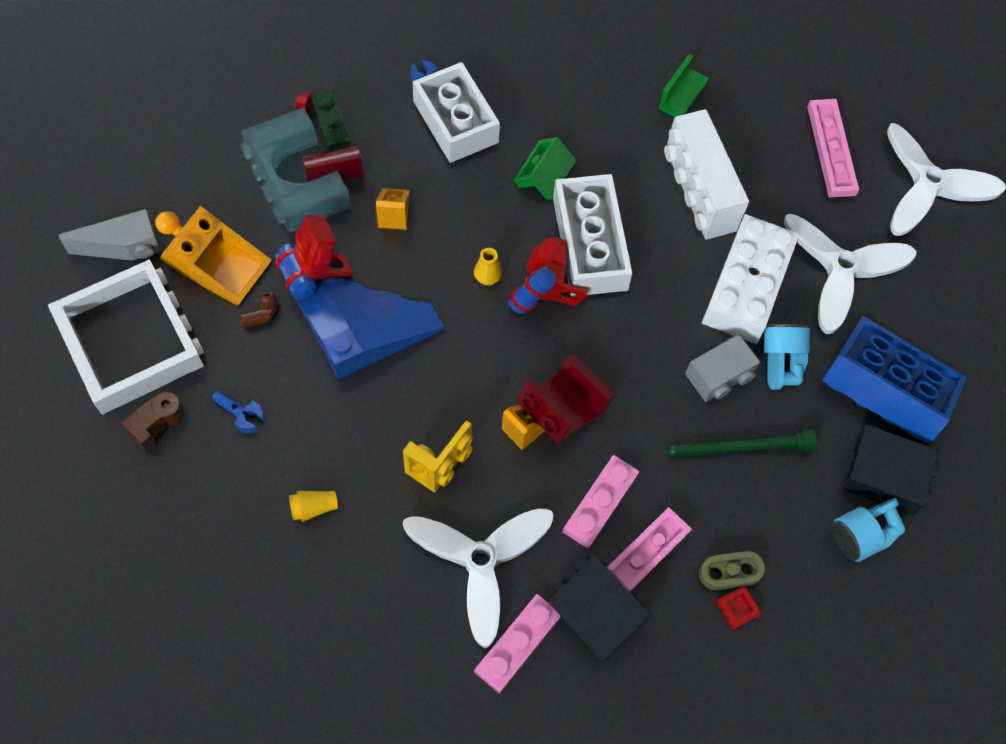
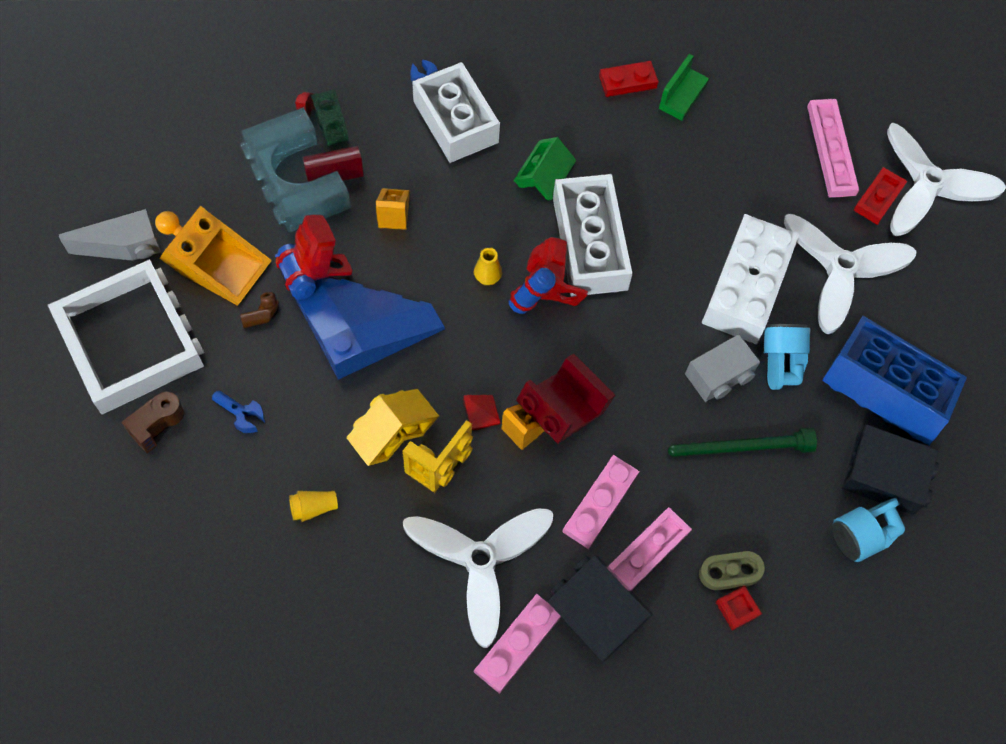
white brick [664,109,749,240] -> none
none -> yellow brick [347,389,439,466]
none -> red slope [463,395,500,430]
none -> red plate [599,61,658,97]
none -> red plate [853,167,907,225]

